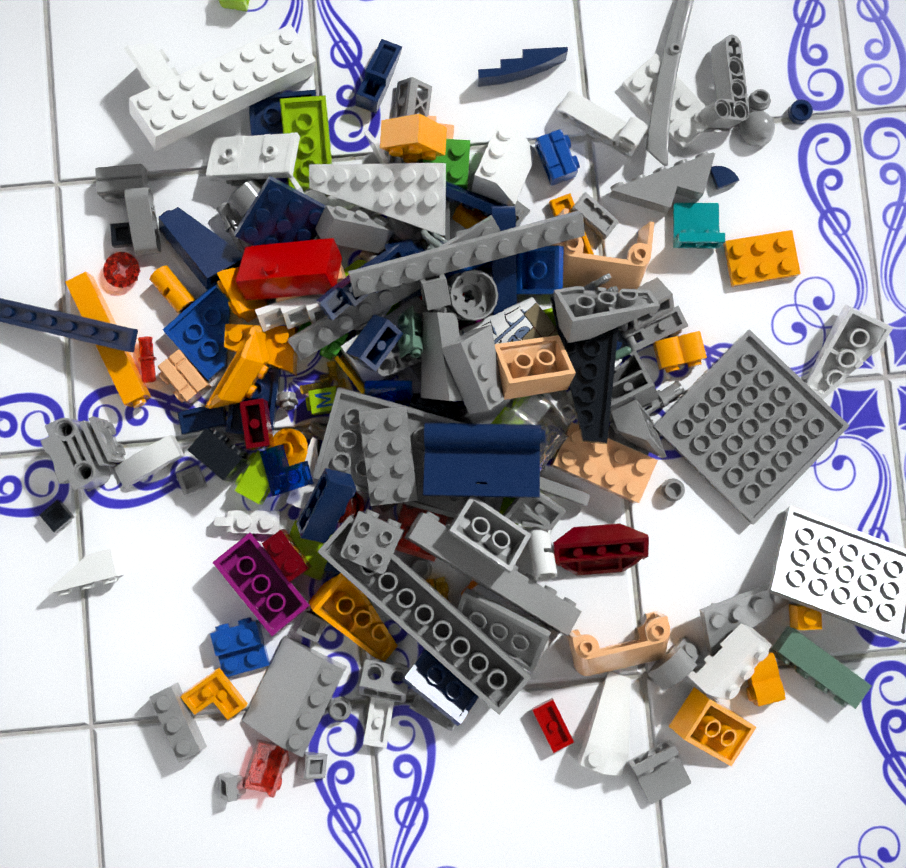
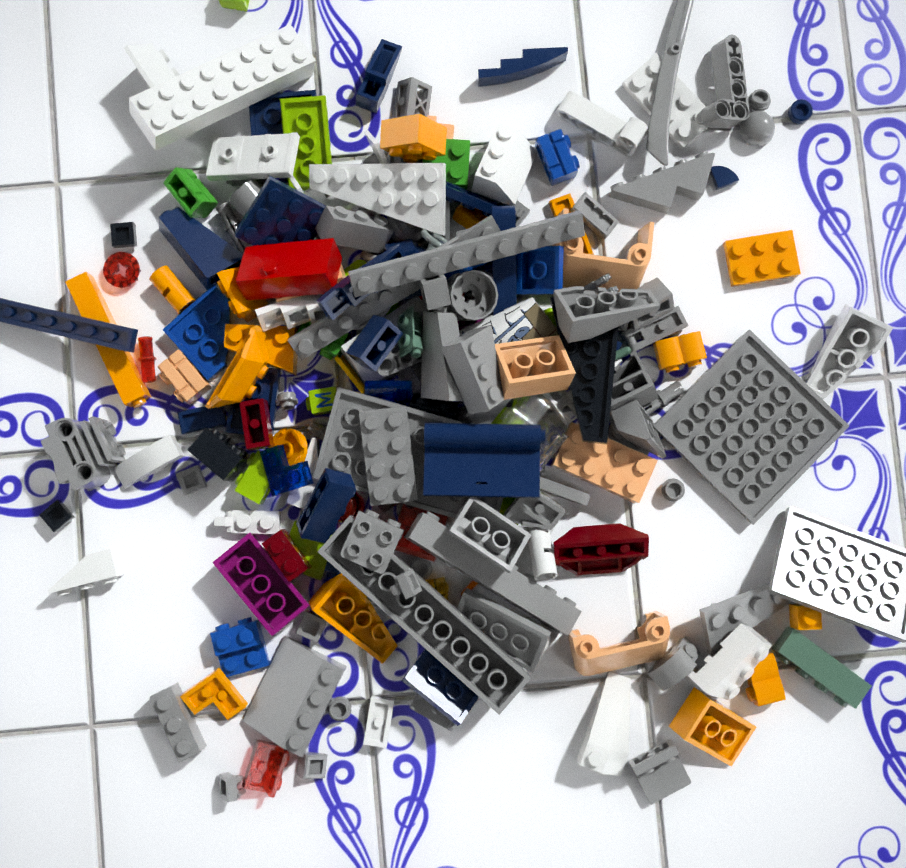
light grey brick [95,164,148,203] -> none
light grey beam [125,187,161,256] -> none
clear yellow hose [300,361,347,394] -> none
light grey brick [359,658,410,703] -> none
red plate [532,698,575,753] -> none
teal bracket [673,203,725,249] -> none
none -> bright green brick [163,167,218,219]
none -> light grey tile [390,568,422,599]

